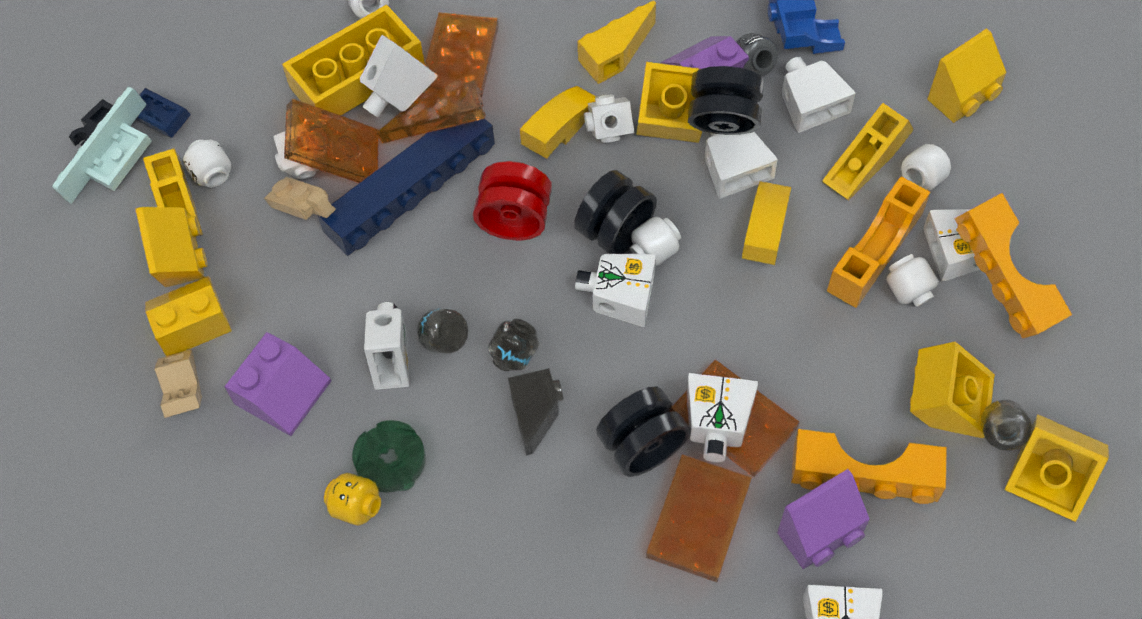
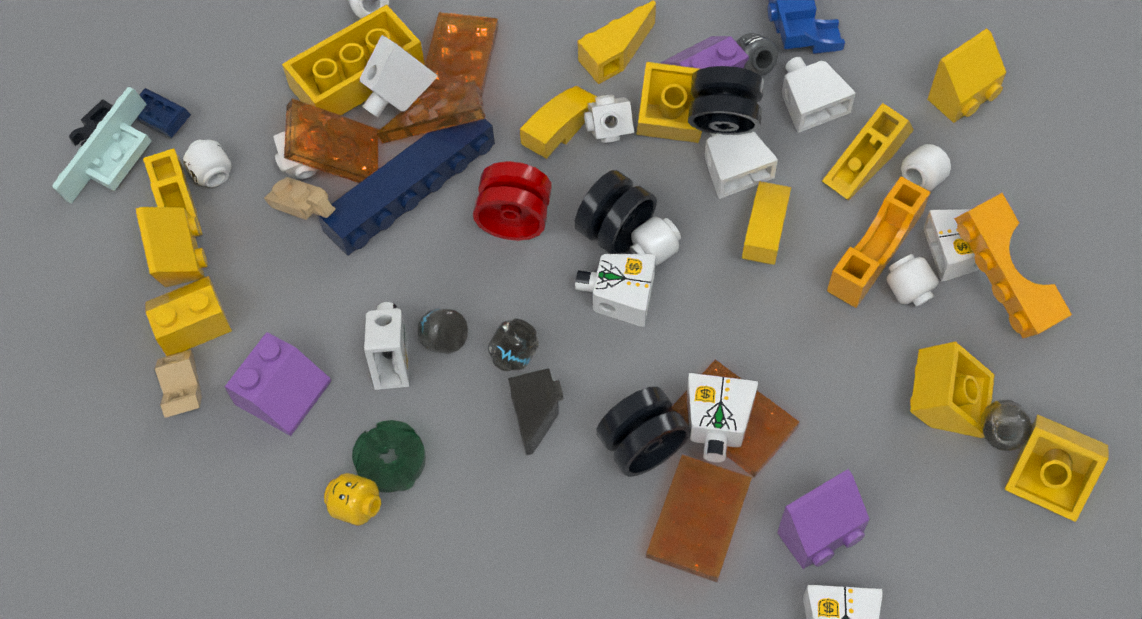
light orange arch [791,429,947,504] -> none

